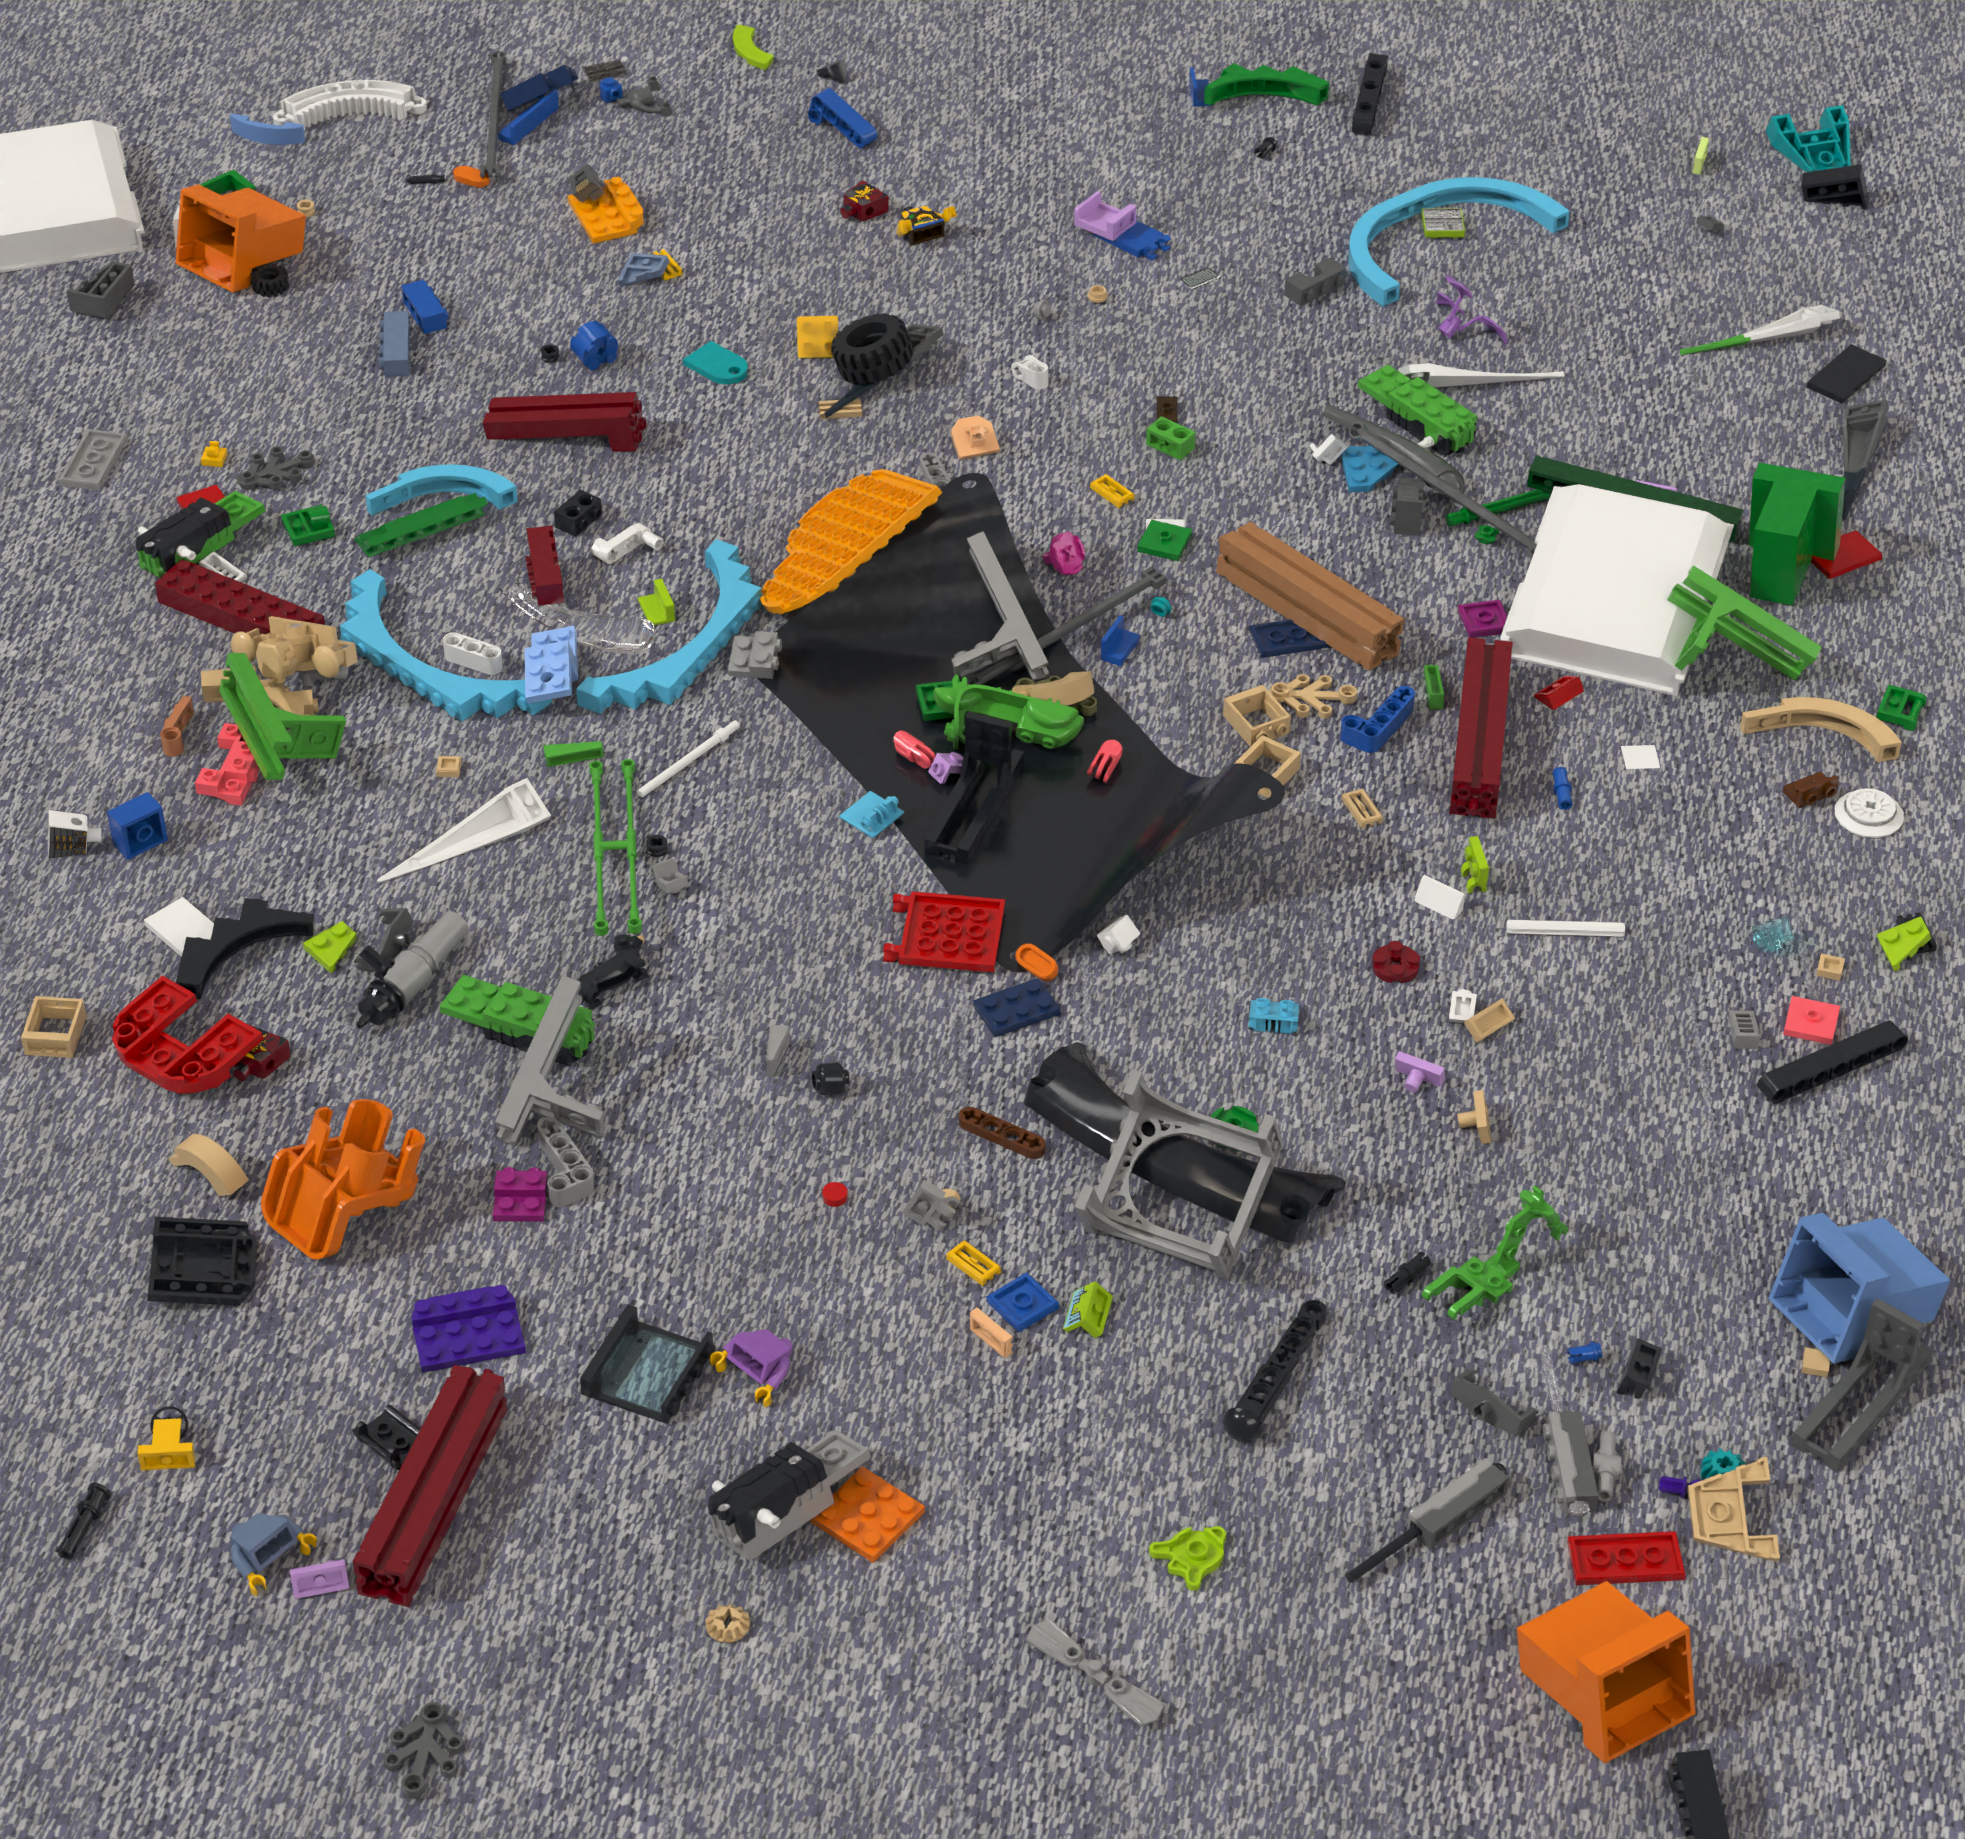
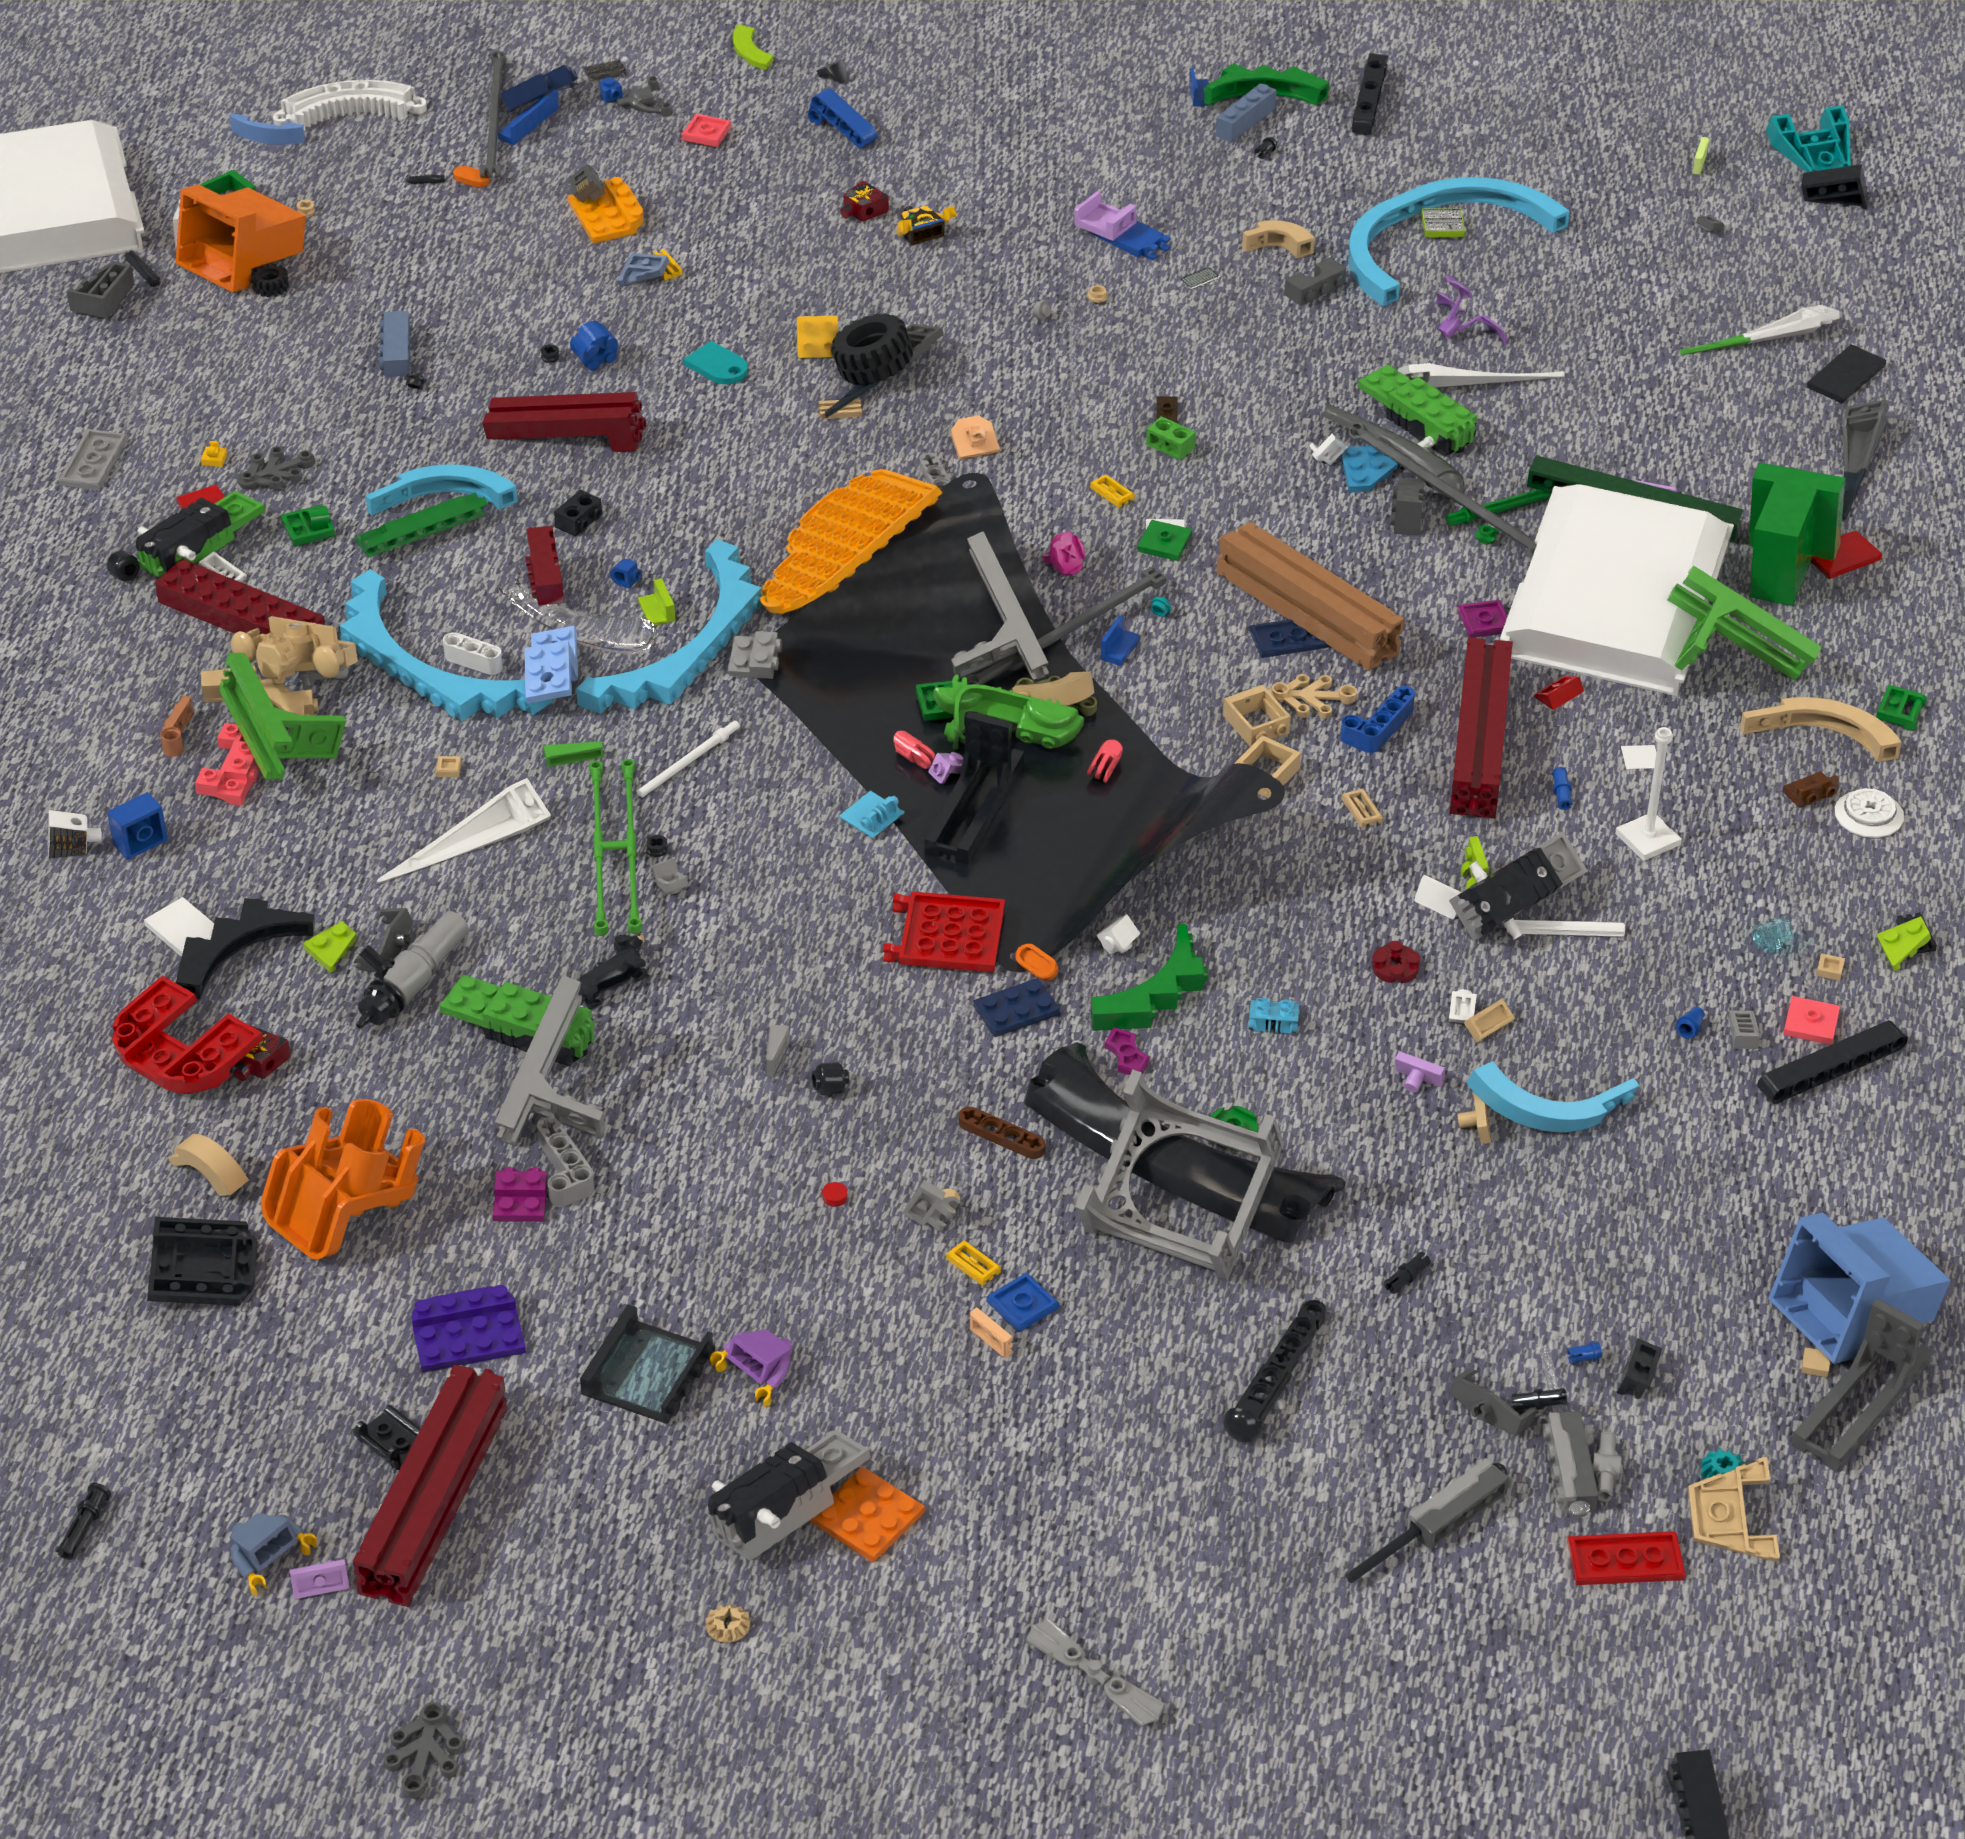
tan window [21,996,87,1058] -> none
yellow piece [137,1406,196,1470] -> none
blue brick [401,280,449,334] -> none
white beam [591,523,664,564] -> none
white piece [1011,355,1048,389] -> none
lime panel [1063,1281,1113,1338] -> none
lime tile [1149,1526,1227,1591] -> none
bright green piece [1422,1185,1568,1320] -> none
bright green piece [1424,665,1444,709] -> none
orange piece [1517,1581,1696,1763] -> none
dark purple axle [1658,1476,1702,1498] -> none
none -> black head [107,550,140,582]
none -> black axle [125,250,161,287]
none -> black plate [404,372,427,389]
none -> blue plate [610,559,641,589]
none -> coral plate [681,114,732,147]
none -> green arch [1090,924,1208,1031]
none -> magenta tile [1104,1027,1150,1075]
none -> sand blue brick [1215,83,1276,143]
none -> tan arch [1242,220,1315,258]
none -> black piece [1449,831,1588,941]
none -> medium azure arch [1466,1061,1639,1132]
none -> black pin [1511,1388,1567,1411]
none -> white tile [1615,727,1682,861]
none -> blue cone [1676,1007,1705,1039]

